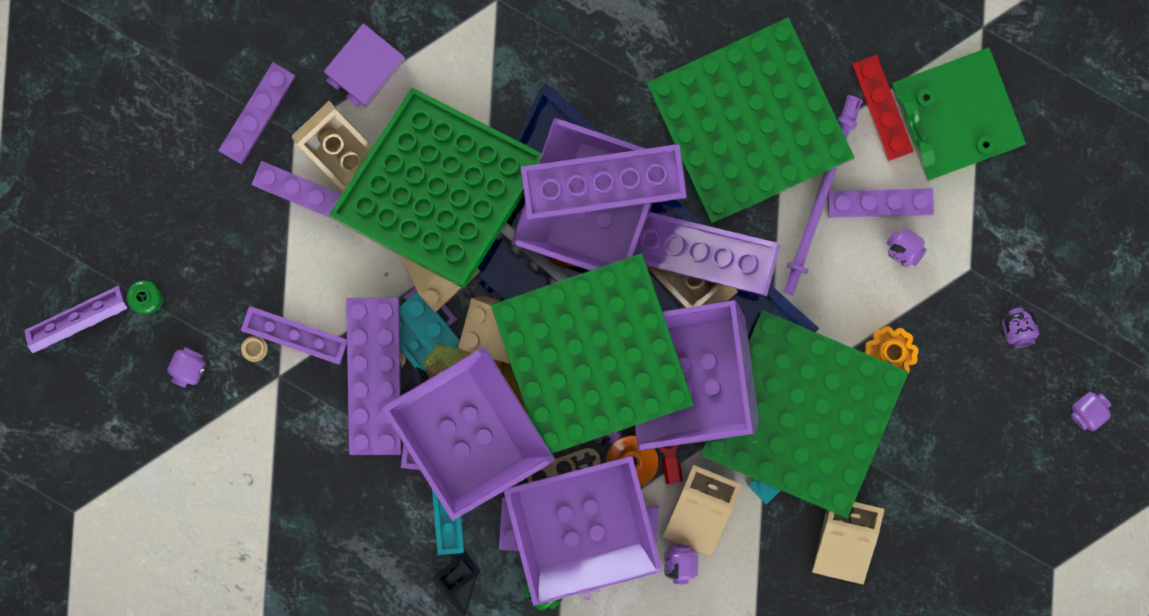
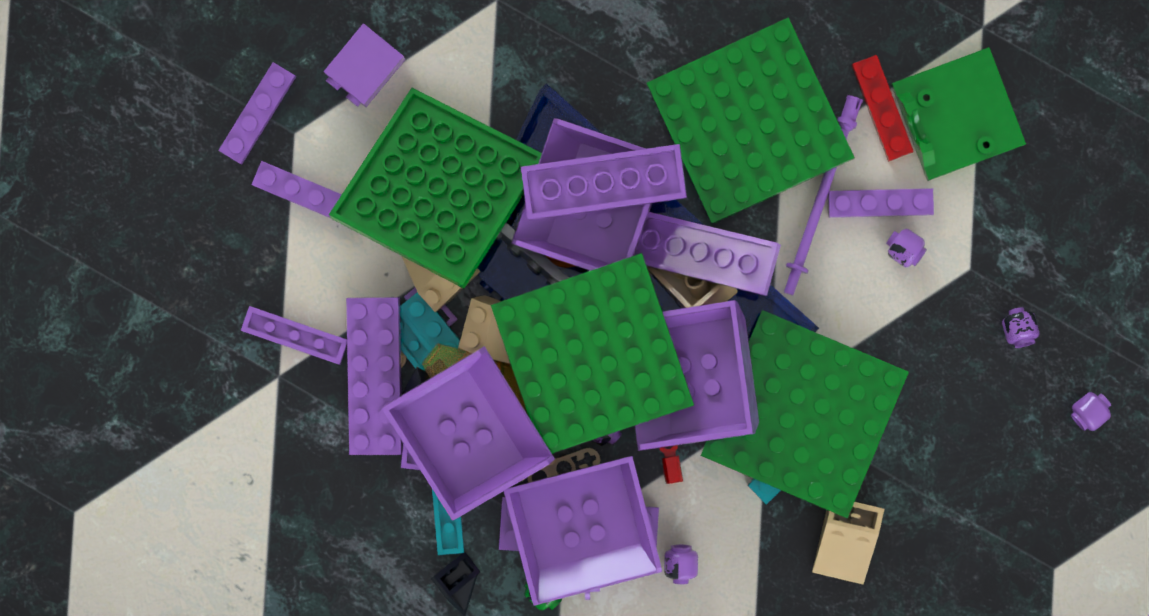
medium lavender plate [24,286,127,353] -> none
green head [127,280,163,315] -> none
medium lavender head [167,347,206,388] -> none
tan plate [241,336,268,362] -> none
tan slope [292,101,373,192] -> none
orange dish [606,436,658,487] -> none
tan slope [663,464,742,557] -> none
light orange plant [864,326,918,372] -> none

